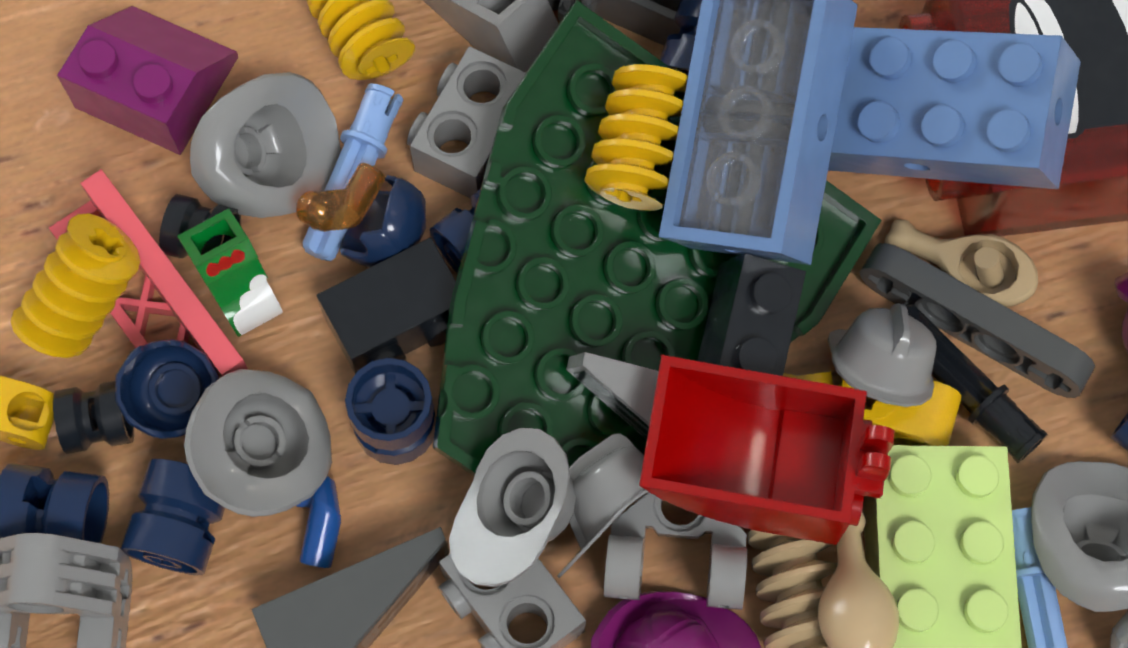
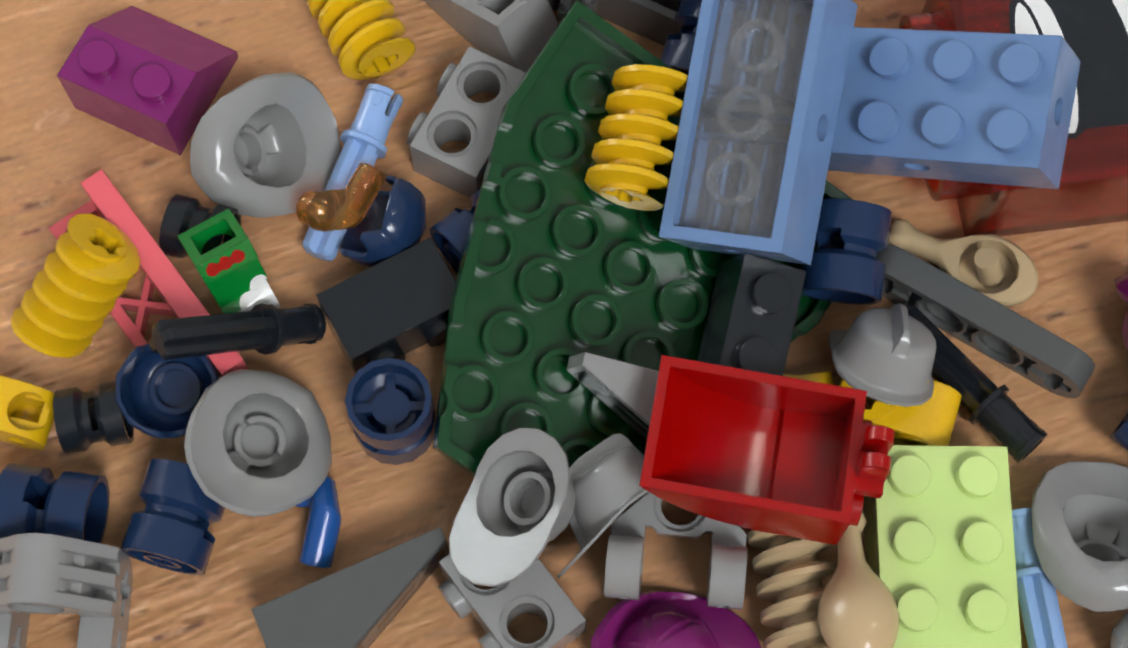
none -> black axle [149,303,326,360]
none -> dark blue wheel [800,198,892,305]

